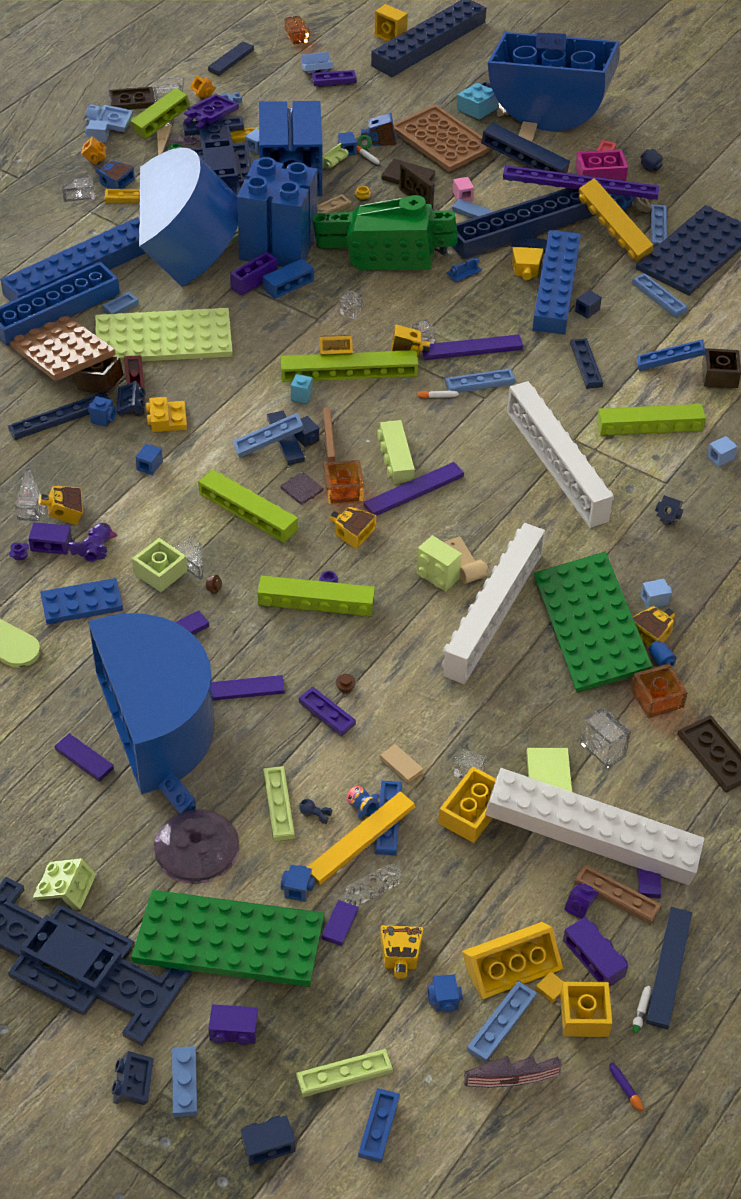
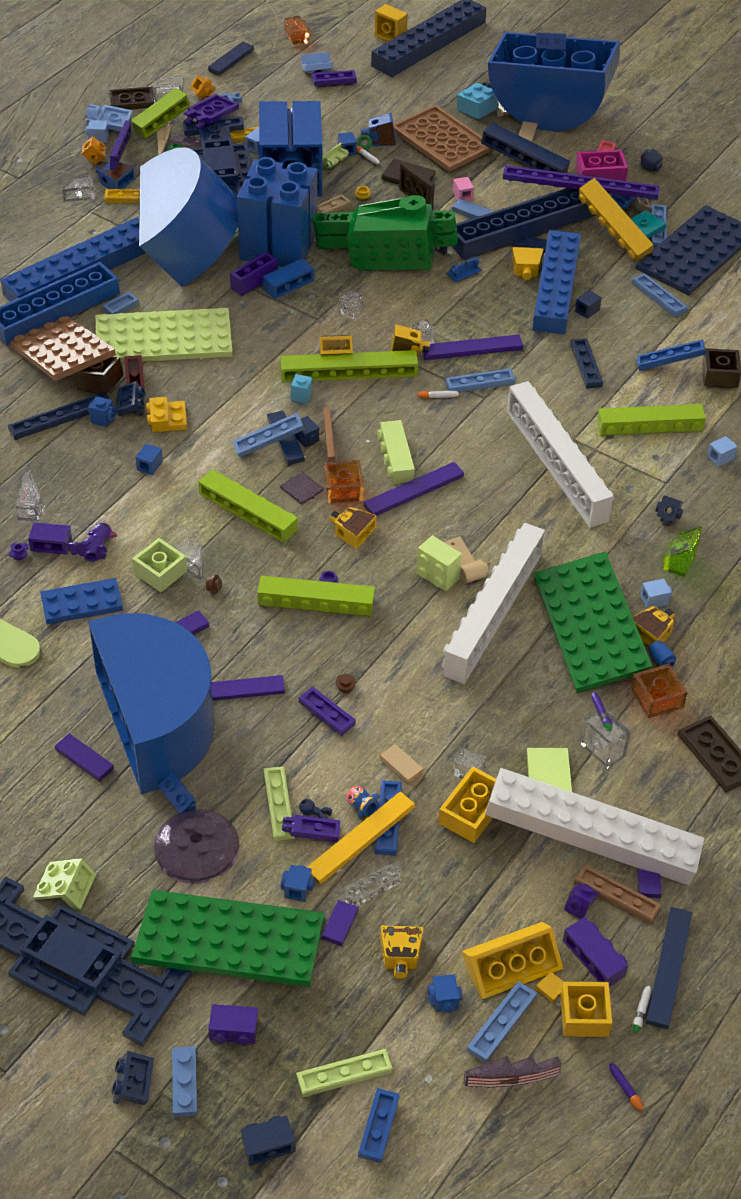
torso [38,486,83,525] -> none
none -> dark purple tile [110,120,131,171]
none -> dark purple hinge [282,814,340,842]
none -> dark purple piece [591,692,613,732]
none -> teal plate [631,210,667,238]
none -> clear neon green slope [662,526,703,577]

